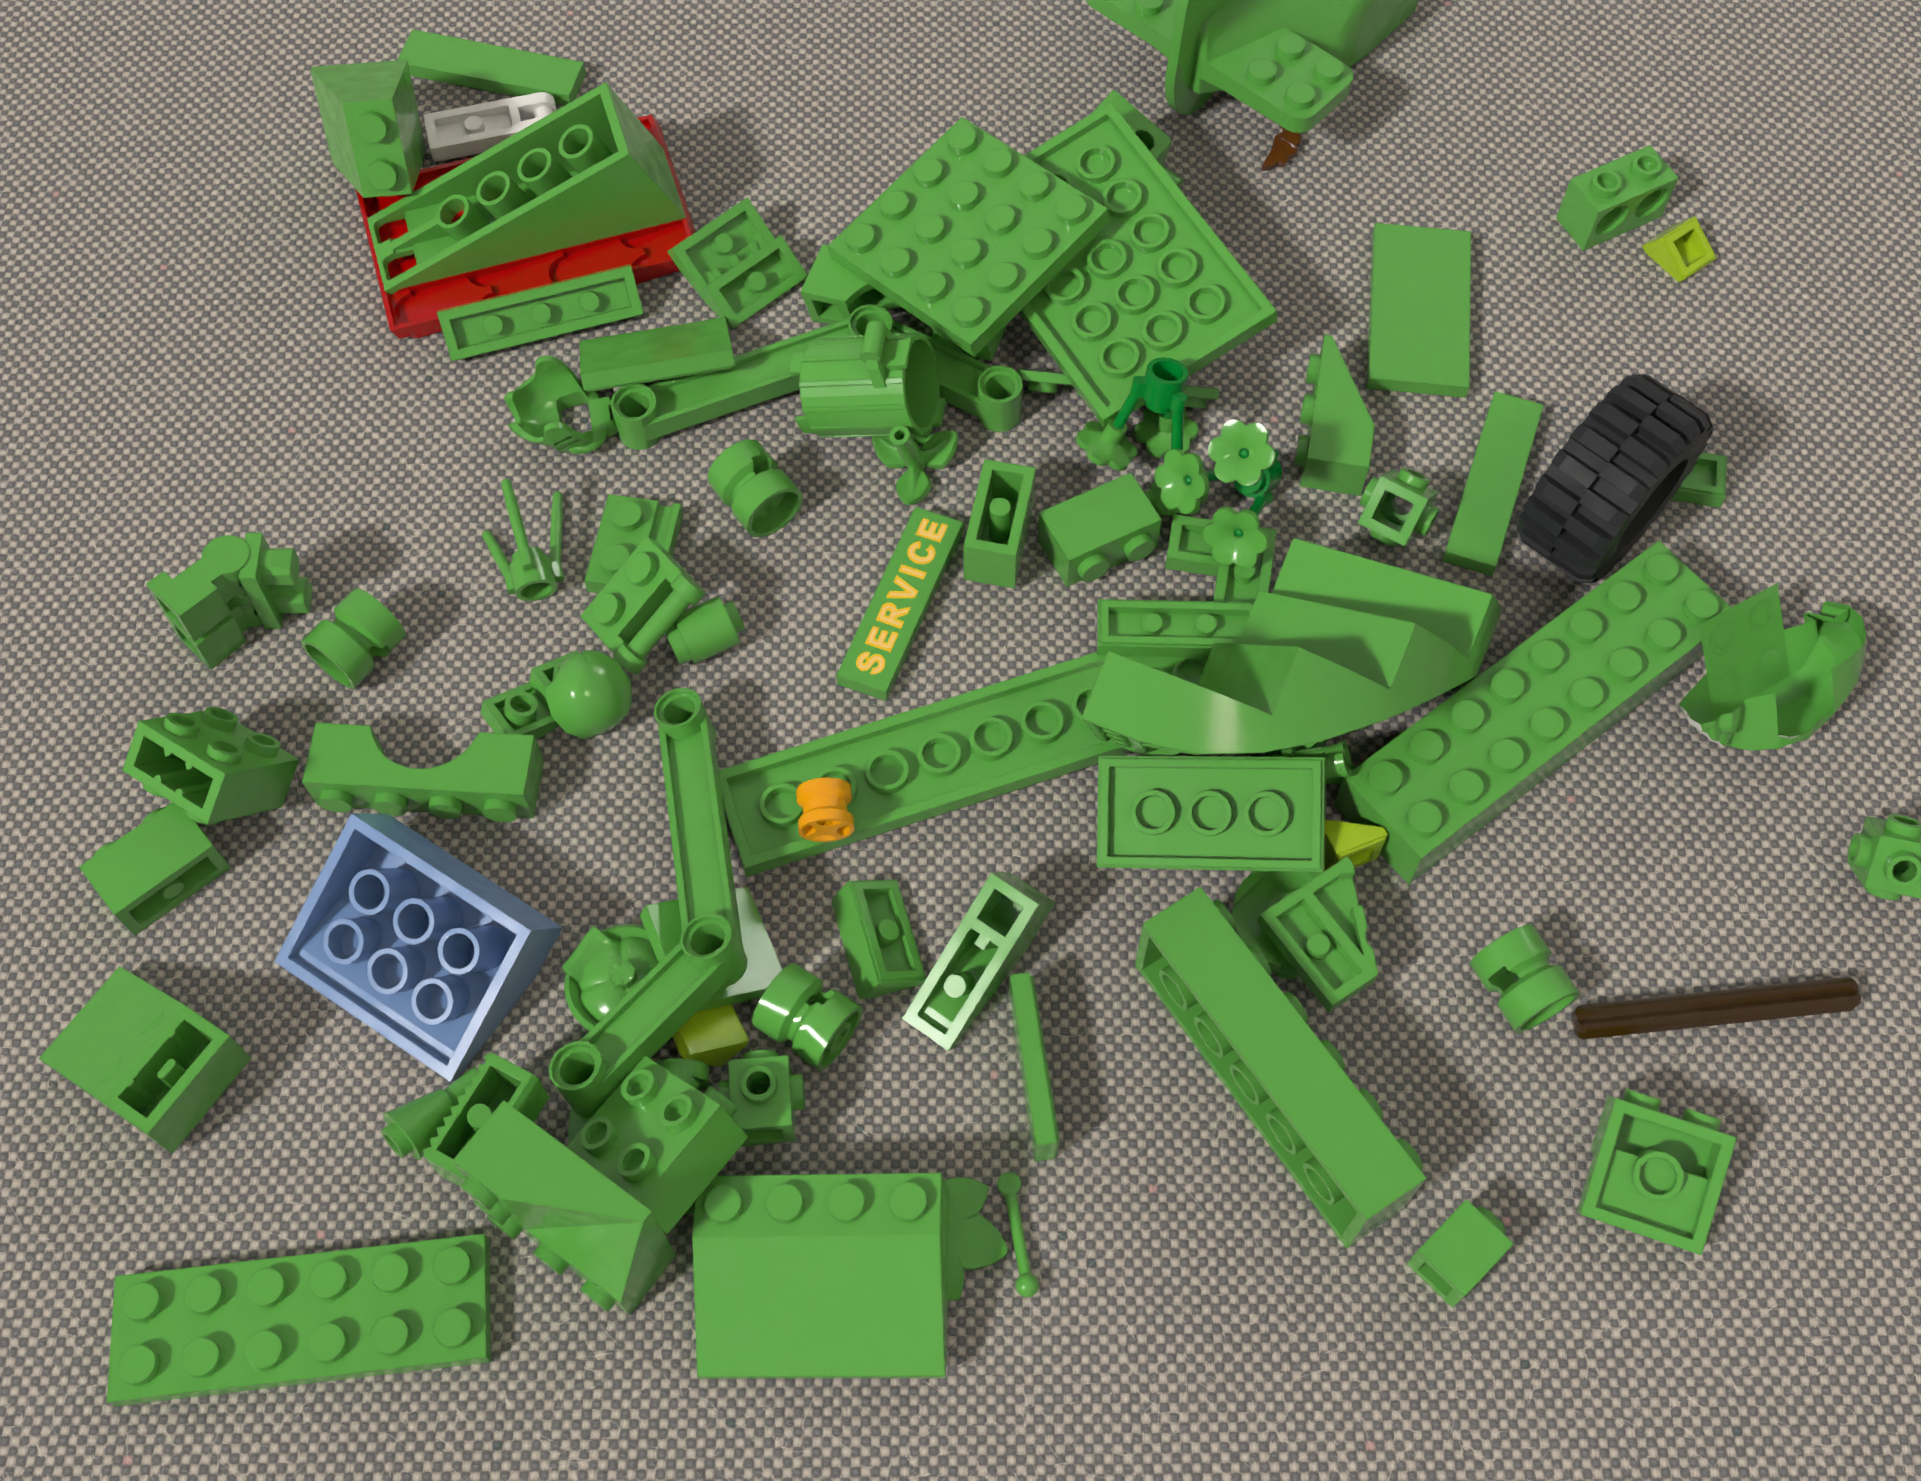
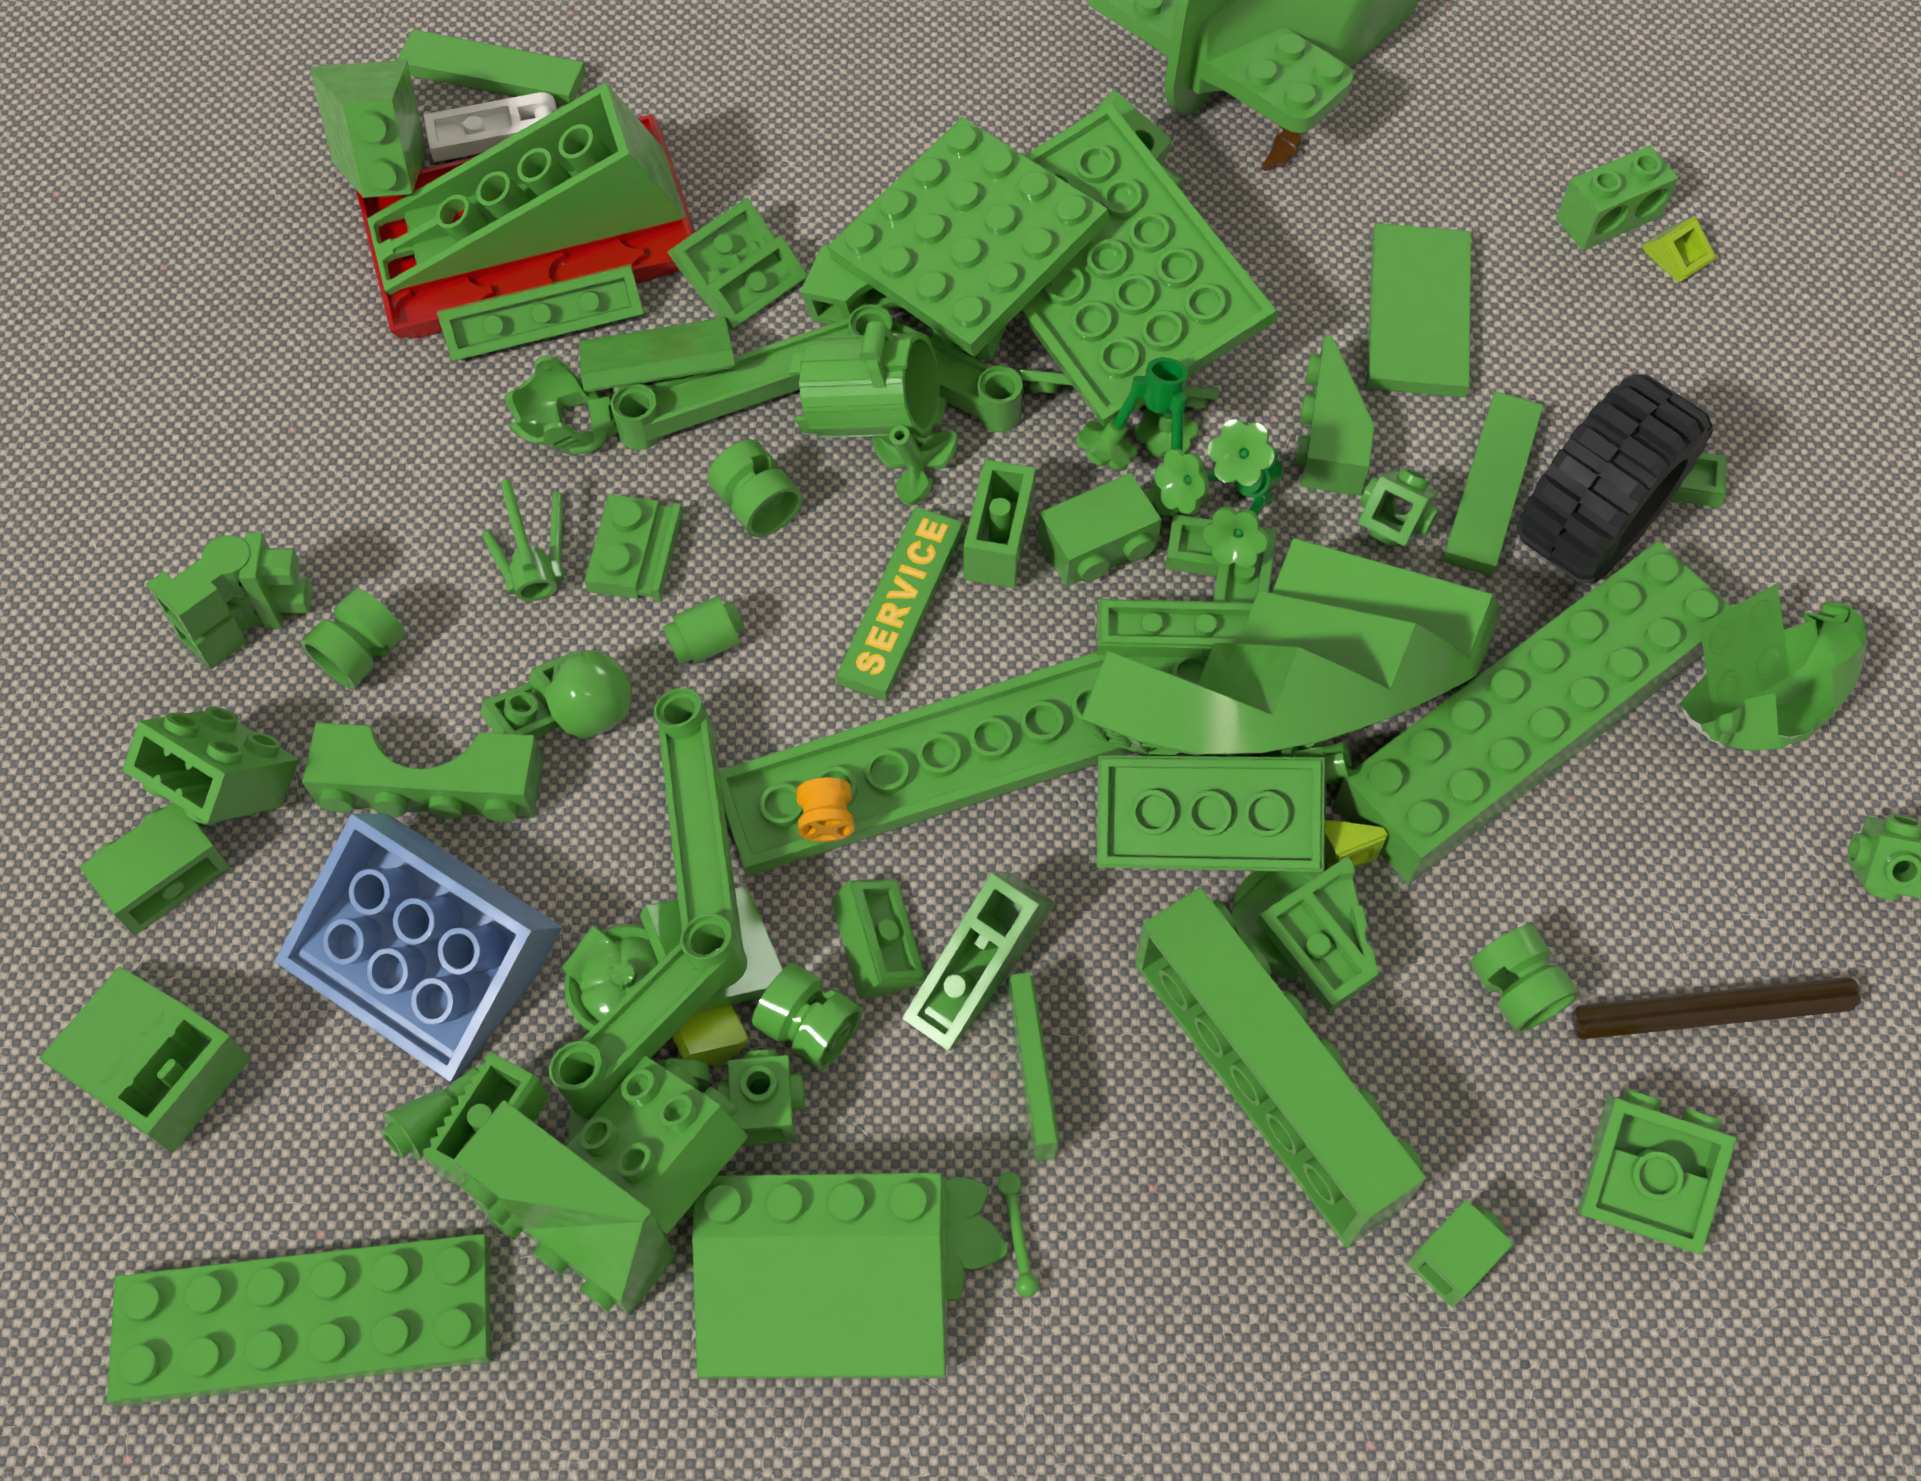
bright green plate [580,536,706,675] -> none

